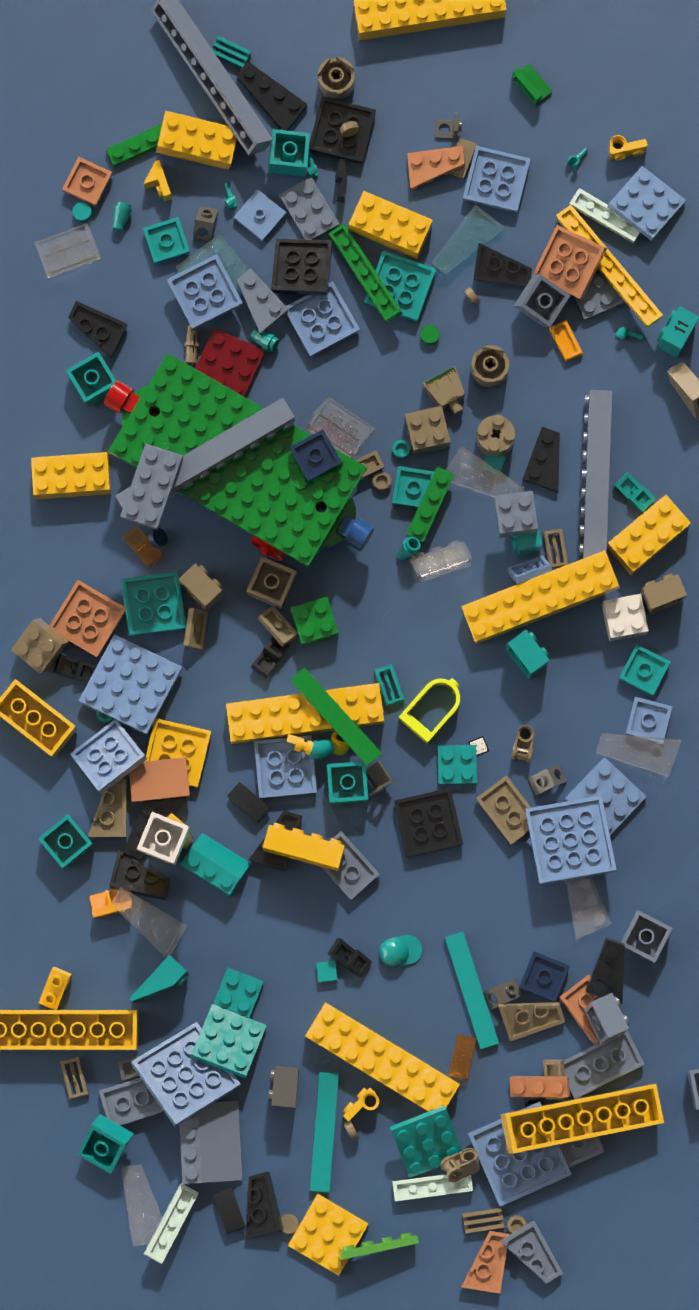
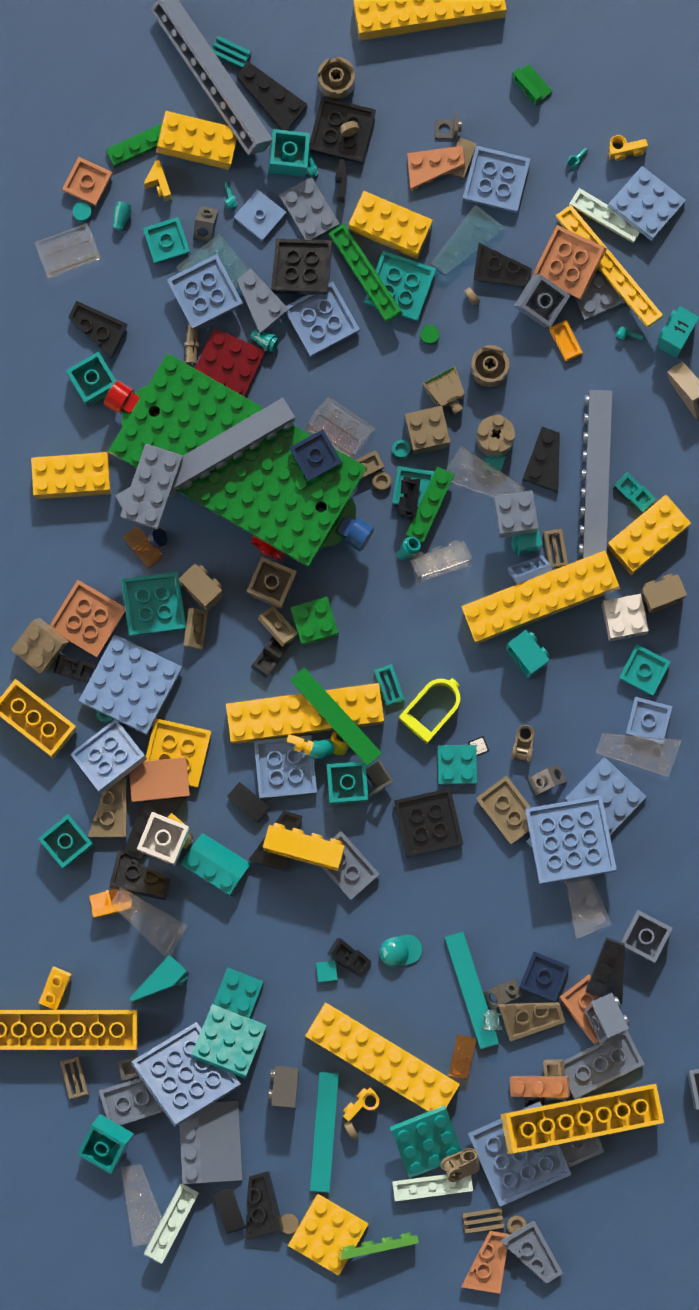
none -> black hinge [398,477,421,517]
none -> clear light blue brick [481,1010,502,1030]

